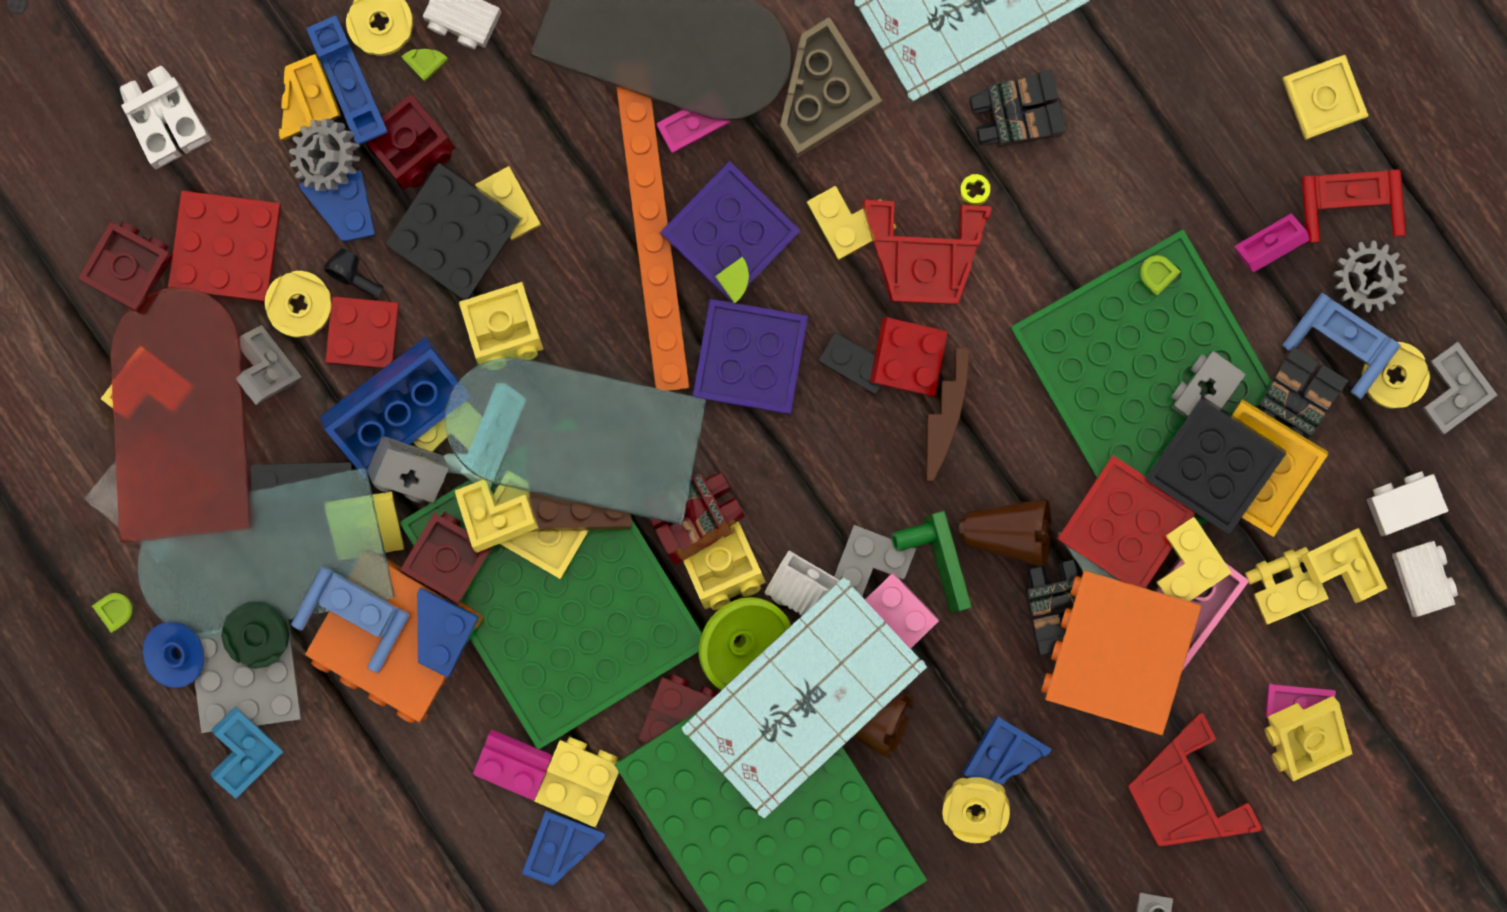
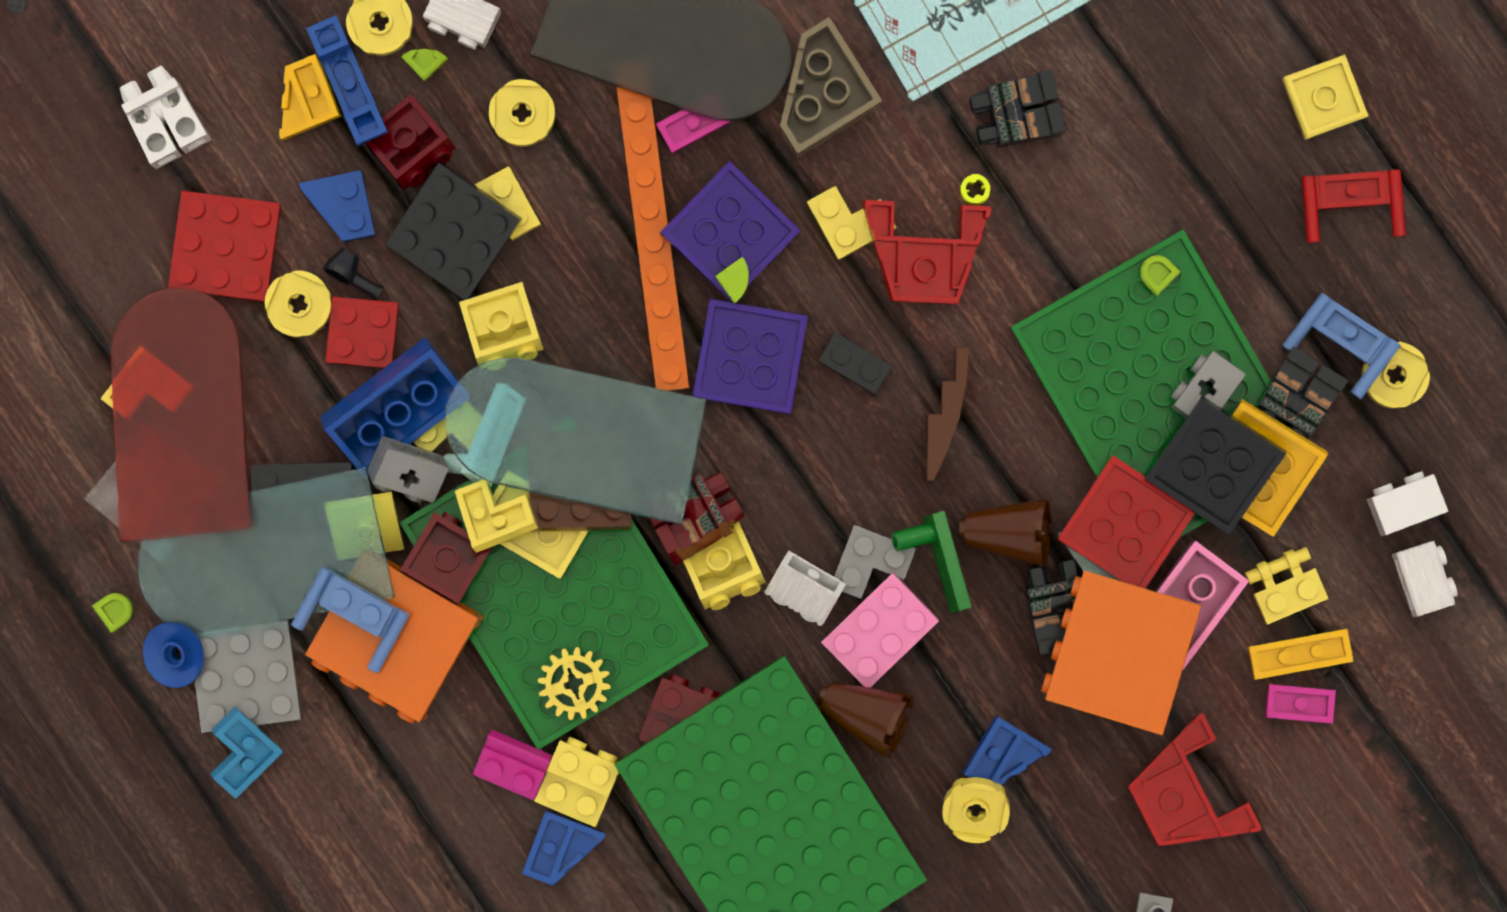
dark red plate [78,221,172,312] -> none
dark green tile [221,601,290,669] -> none
light grey plate [235,325,302,405] -> none
light grey gear [289,119,360,191] -> none
blue wing [417,588,479,678] -> none
clear light blue piece [681,578,927,818] -> none
lime dish [699,597,791,690] -> none
red plate [870,317,948,396] -> none
light yellow plate [1156,517,1232,601] -> none
dark pink plate [1234,213,1310,273] -> none
light yellow plate [1265,696,1352,781] -> none
light yellow plate [1301,528,1387,603] -> none
light grey gear [1333,241,1407,314] -> none
light grey plate [1422,342,1497,435] -> none
none -> light yellow plate [489,79,556,147]
none -> light yellow gear [538,647,611,720]
none -> yellow plate [1247,629,1354,680]

